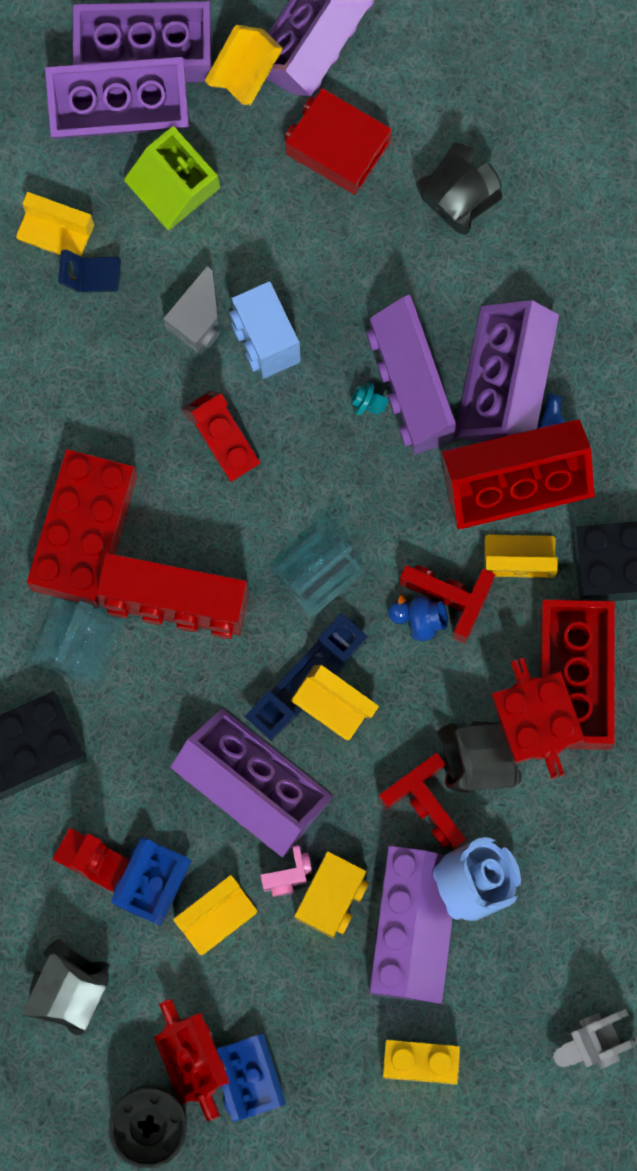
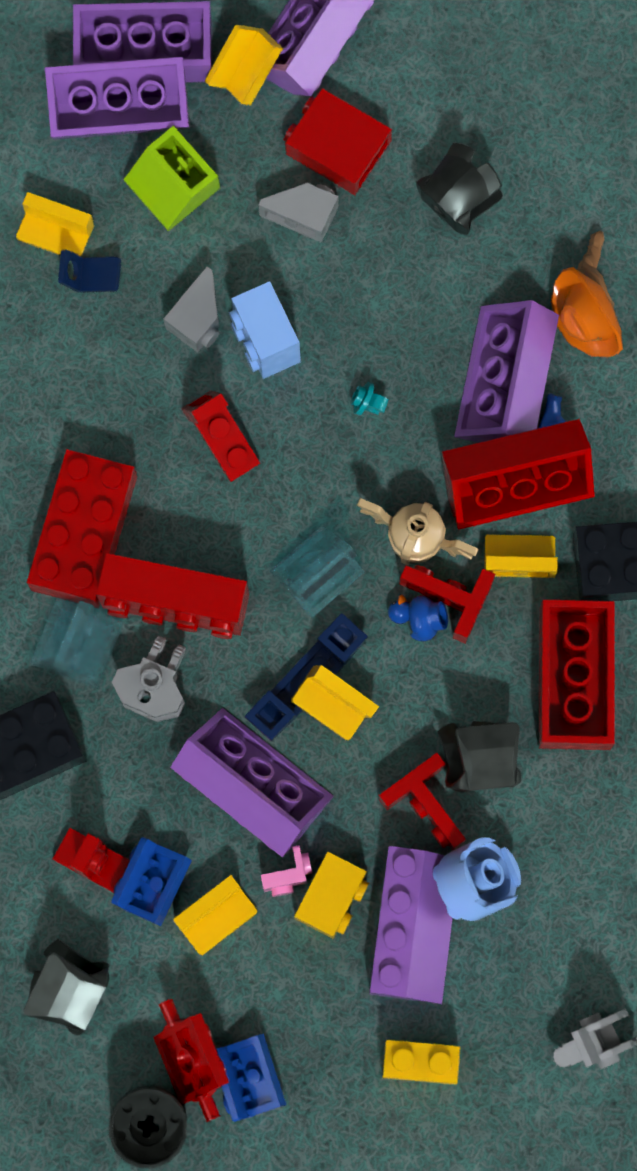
medium lavender slope [366,295,456,454] -> none
red plate [491,658,585,779] -> none
none -> light grey hinge [112,636,186,722]
none -> light grey slope [258,183,339,243]
none -> tan helmet [357,498,479,566]
none -> orange hat [551,231,623,357]

